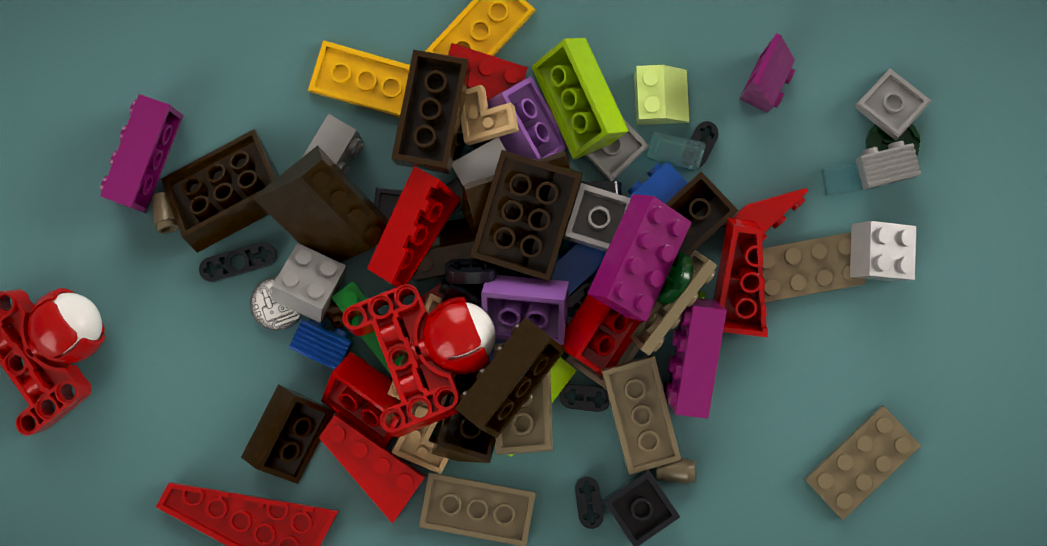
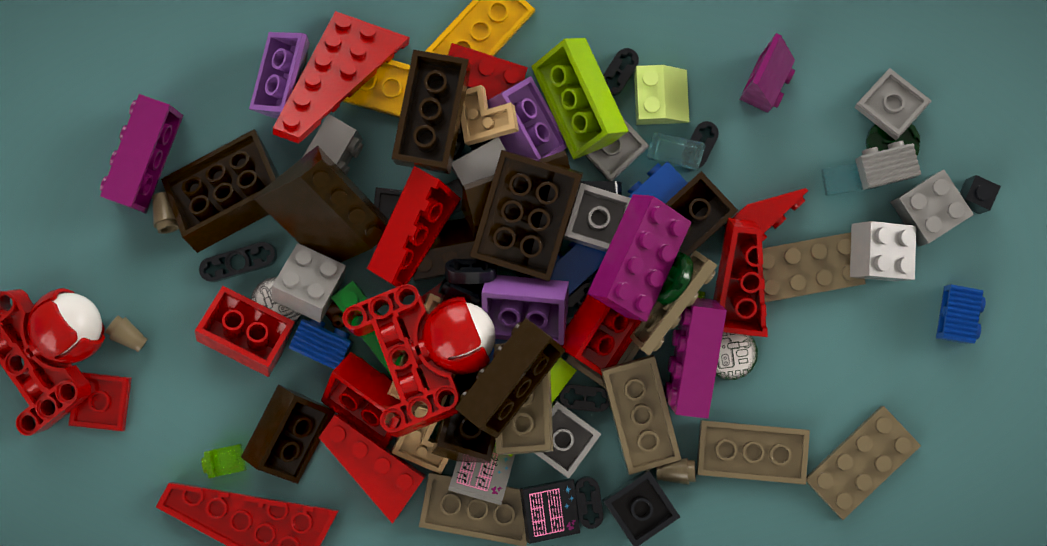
none -> red tile [68,372,132,431]
none -> dark tan cone [105,315,148,352]
none -> red slope [195,286,295,377]
none -> clear neon green bracket [201,444,246,479]
none -> medium lavender slope [249,32,310,119]
none -> red wing [273,11,410,144]
none -> light grey tile [448,448,515,505]
none -> black tile [520,478,580,544]
none -> light grey brick [535,401,601,478]
none -> black beam [603,48,639,96]
none -> dark tan plate [696,420,810,485]
none -> white tile [716,332,758,380]
none -> light grey brick [890,169,974,246]
none -> blue brick [936,284,986,344]
none -> black brick [960,175,1001,214]

